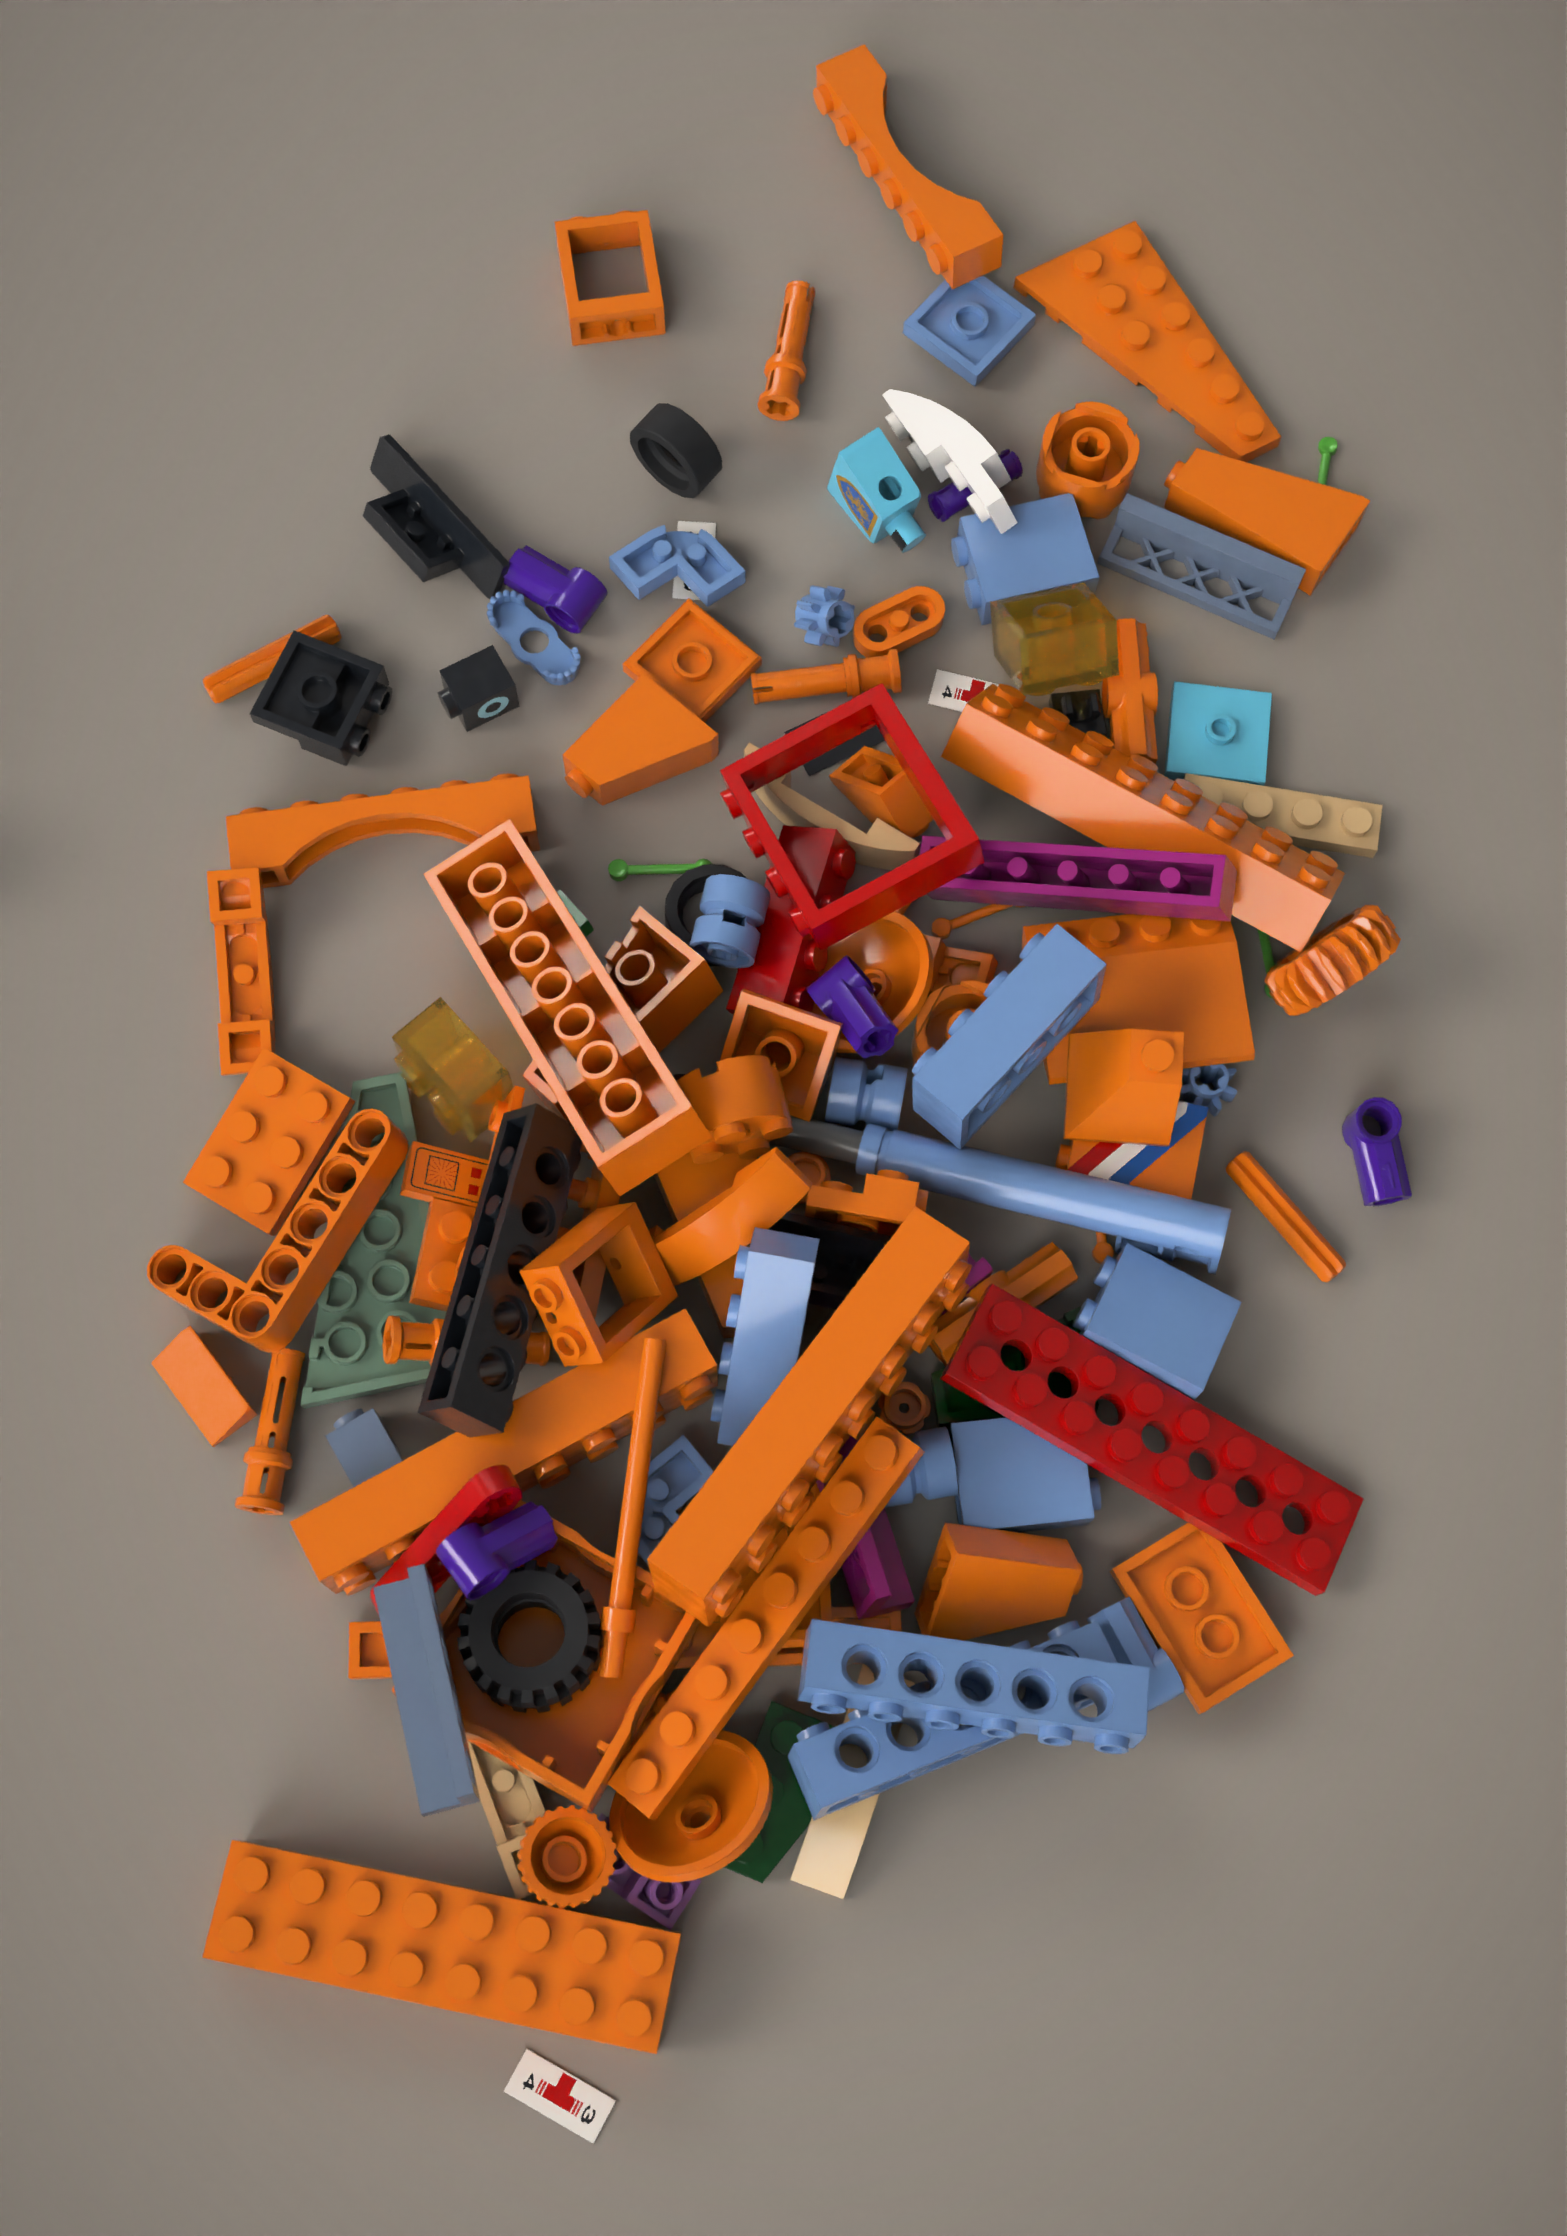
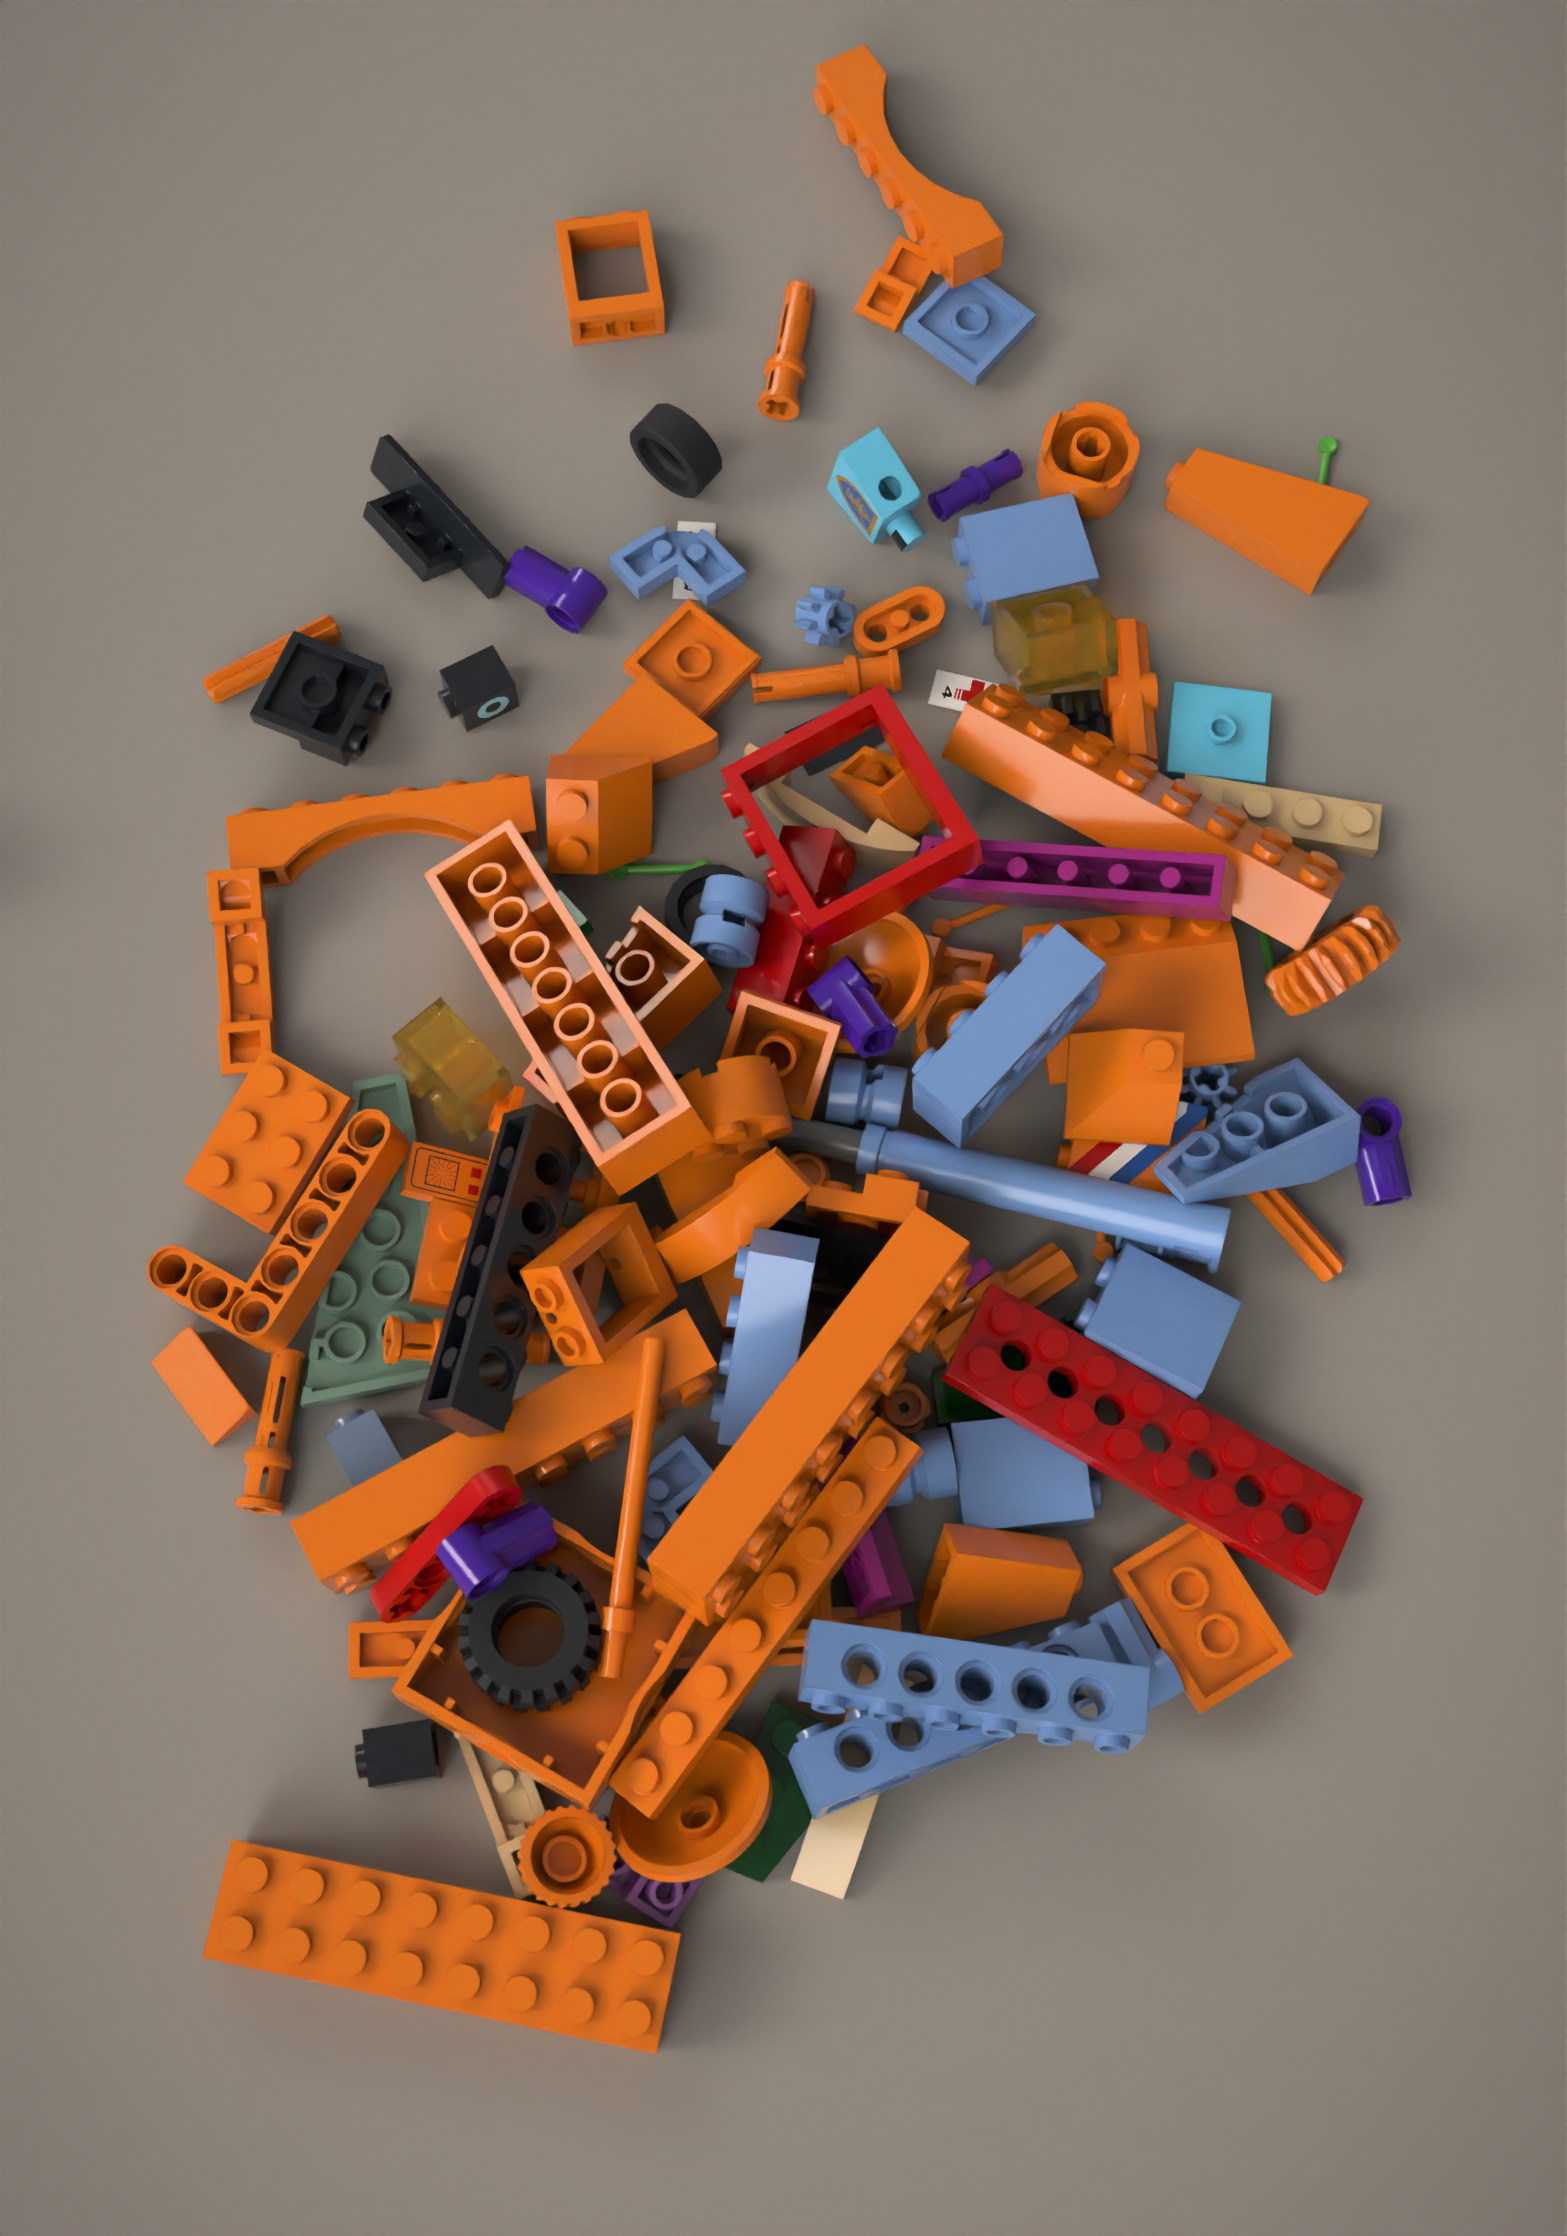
sand blue fence [373,1564,480,1817] -> none
medium blue piece [487,590,581,686] -> none
white sticker [504,2049,616,2144] -> none
white slope [882,389,1018,534] -> none
orange wing [1013,221,1281,462] -> none
sand blue fence [1097,493,1306,639] -> none
none -> black brick [355,1719,442,1789]
none -> orange slope [546,754,653,874]
none -> orange slope [854,236,935,333]
none -> medium blue wedge [1154,1057,1361,1205]

